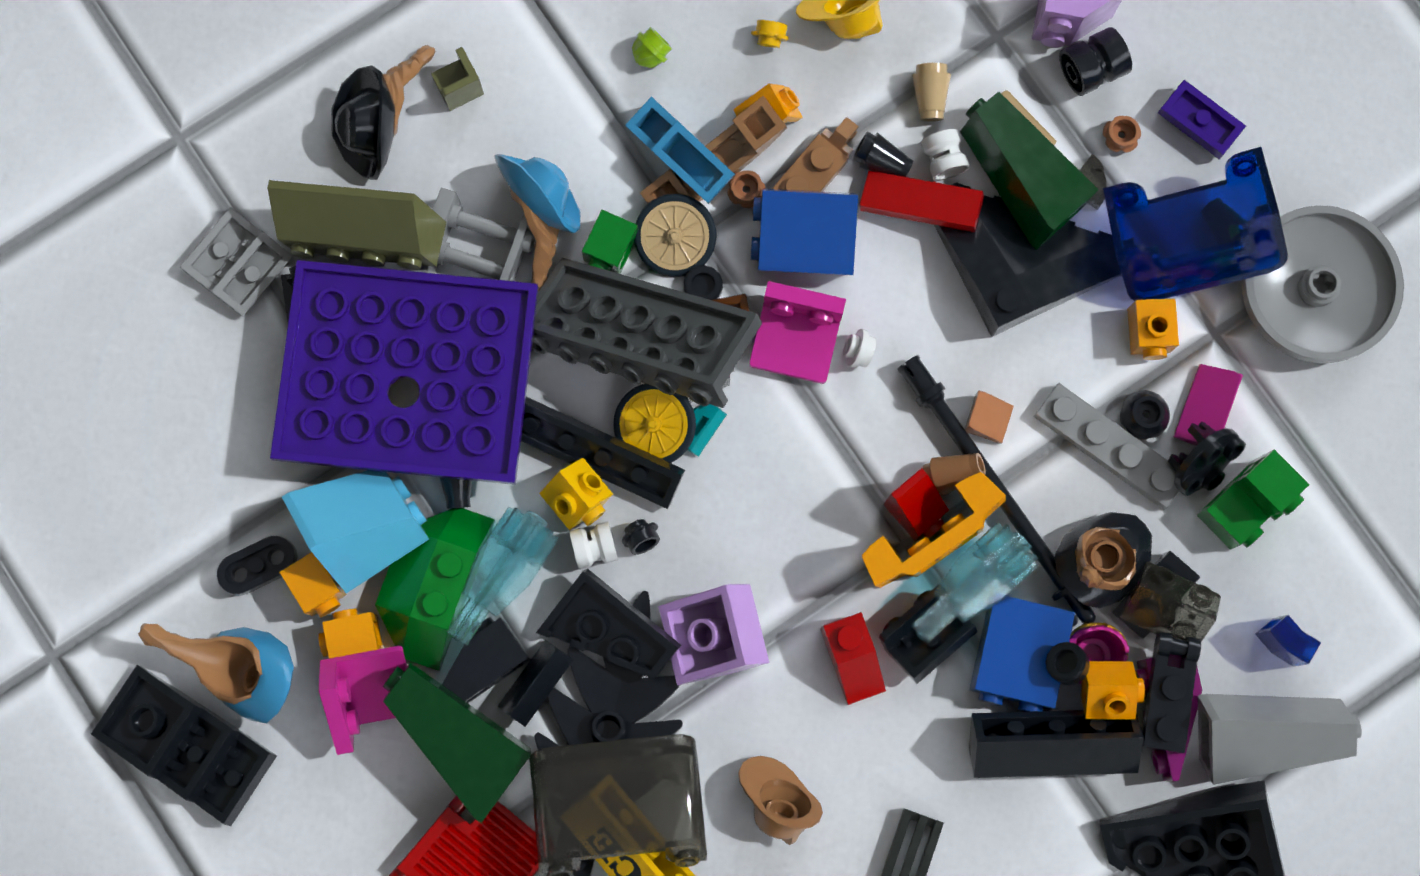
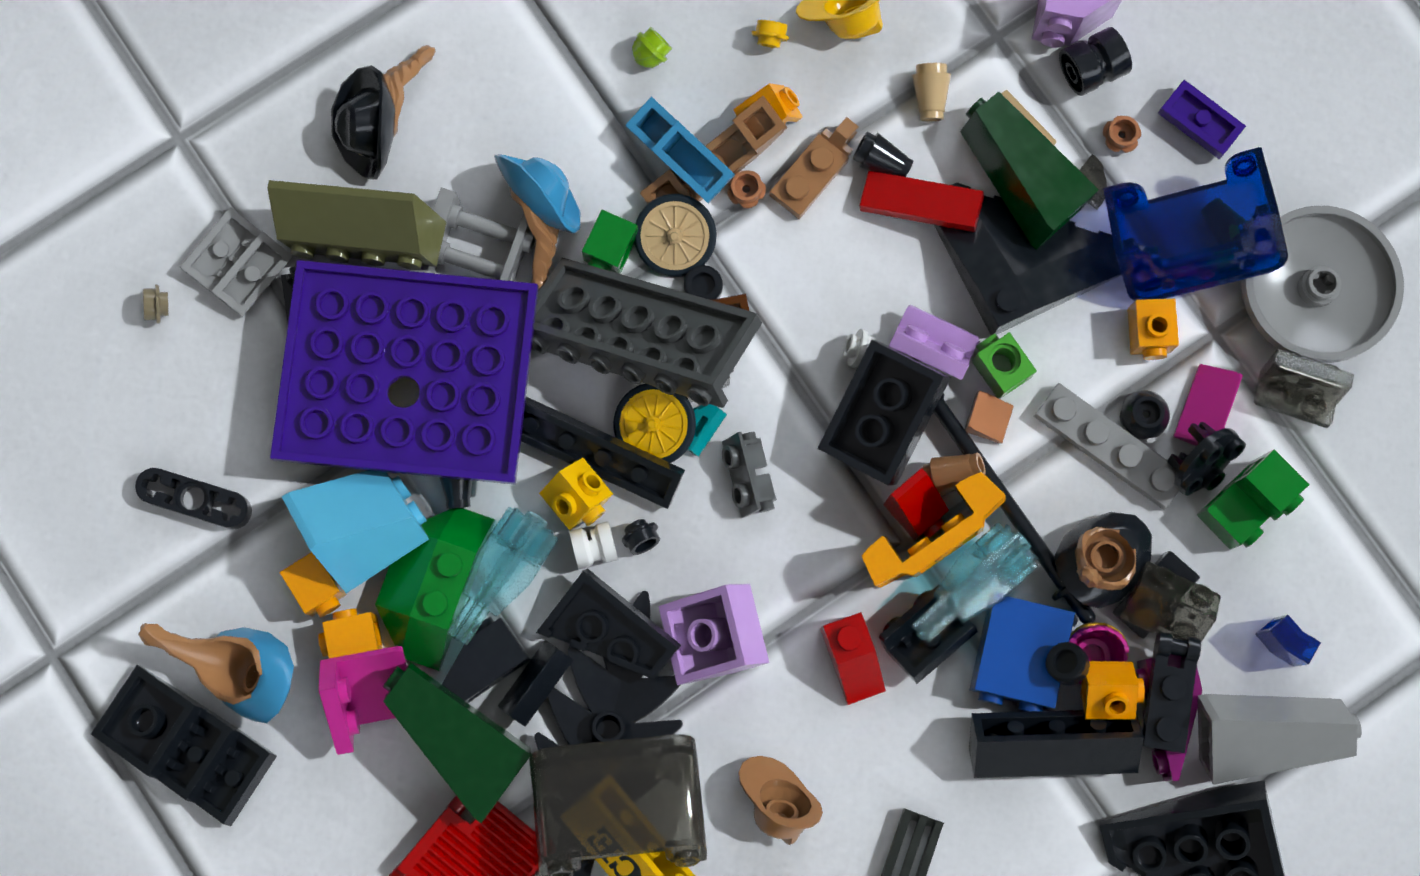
black plate [217,536,298,595] -> none
olive panel [431,47,484,111] -> none
dark pink bracket [749,281,846,384] -> none
blue brick [750,189,858,275] -> none
white wheel [921,129,970,180] -> none
none -> black beam [135,468,252,529]
none -> dark tan plate [143,284,169,324]
none -> dark grey hinge [722,432,777,518]
none -> black brick [817,340,951,486]
none -> lavender bracket [889,305,979,380]
none -> bright green brick [972,332,1037,399]
none -> clear smoke bracket [1254,349,1354,428]

